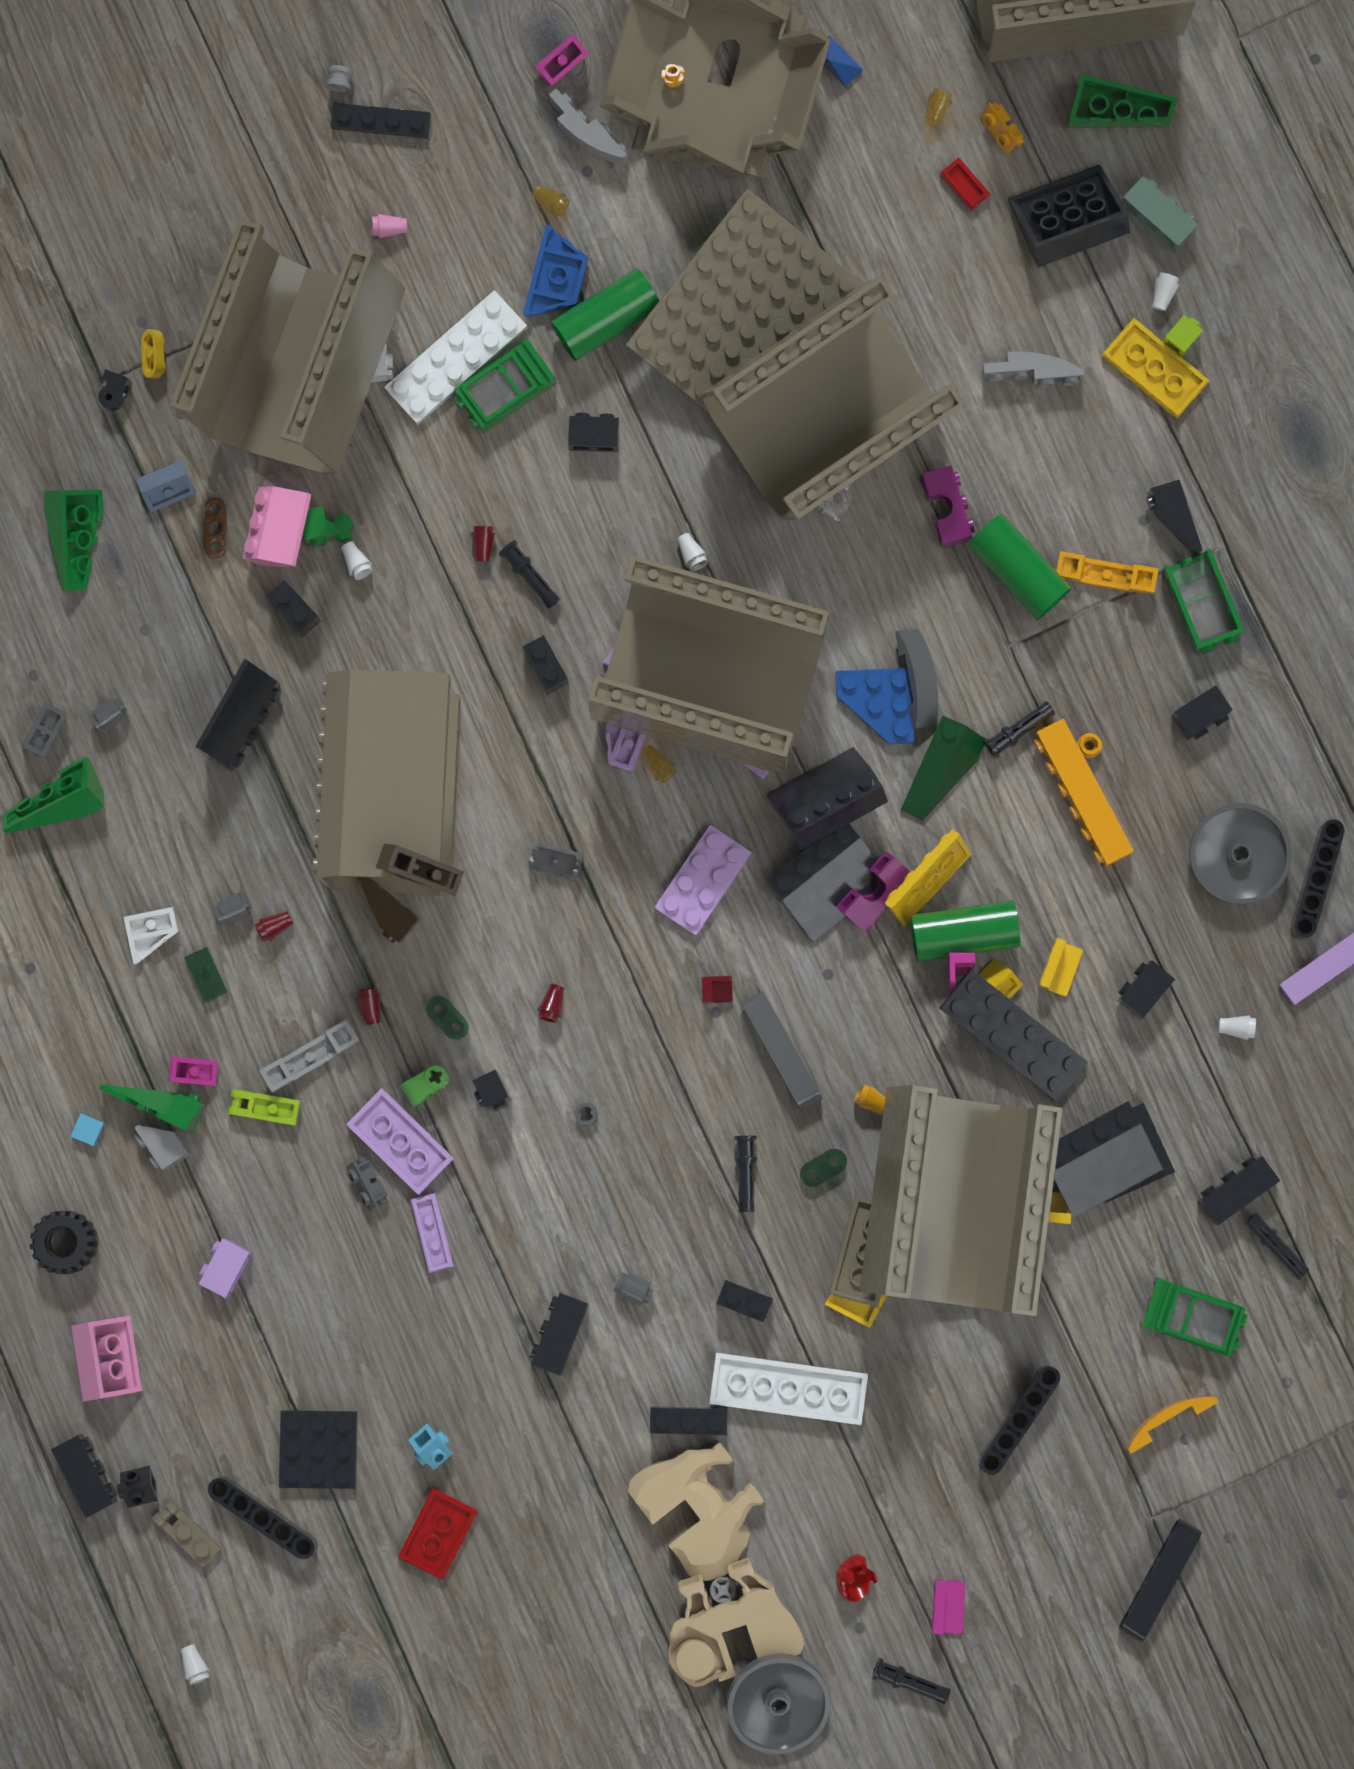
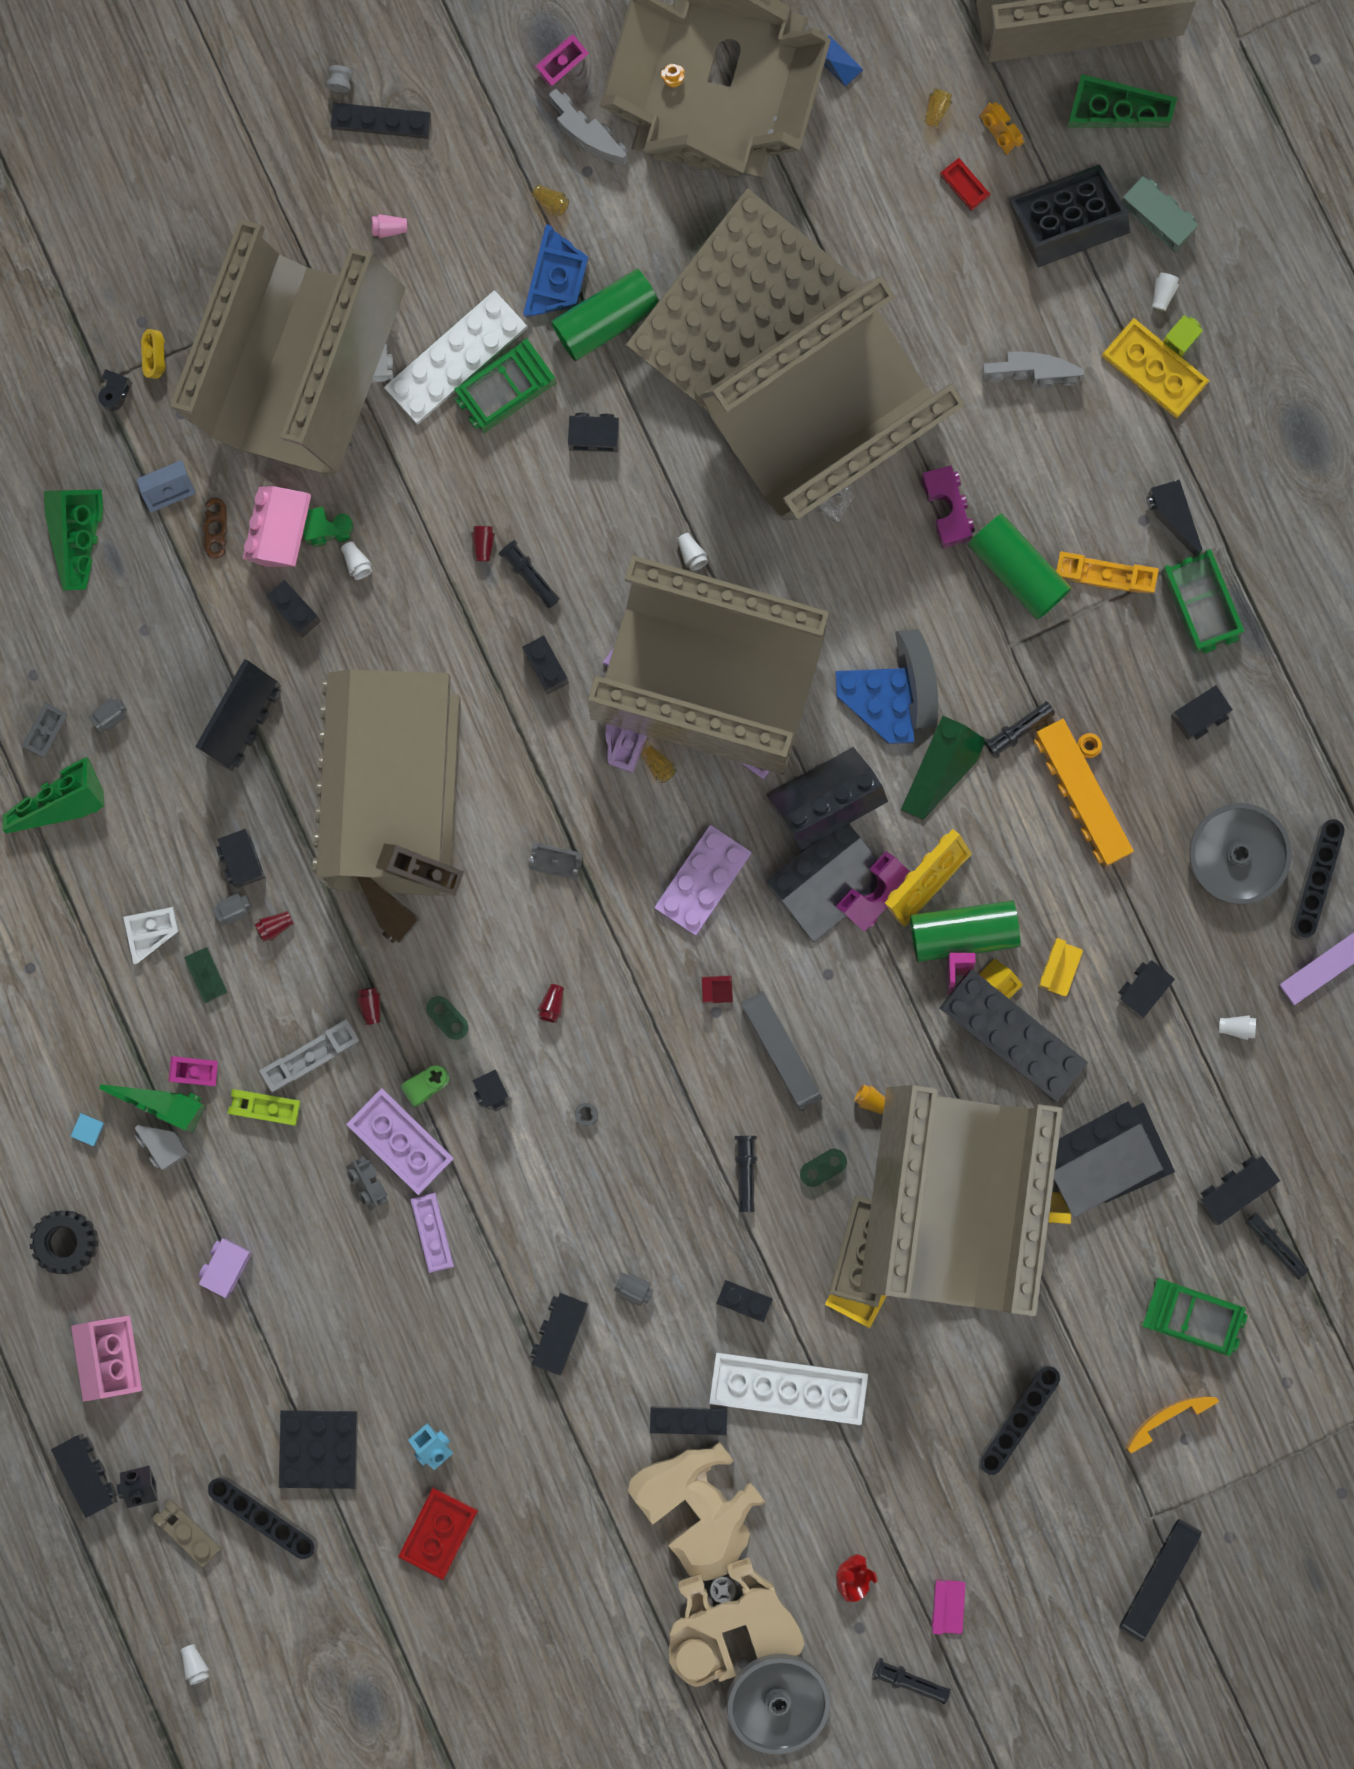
none -> black brick [216,829,266,888]

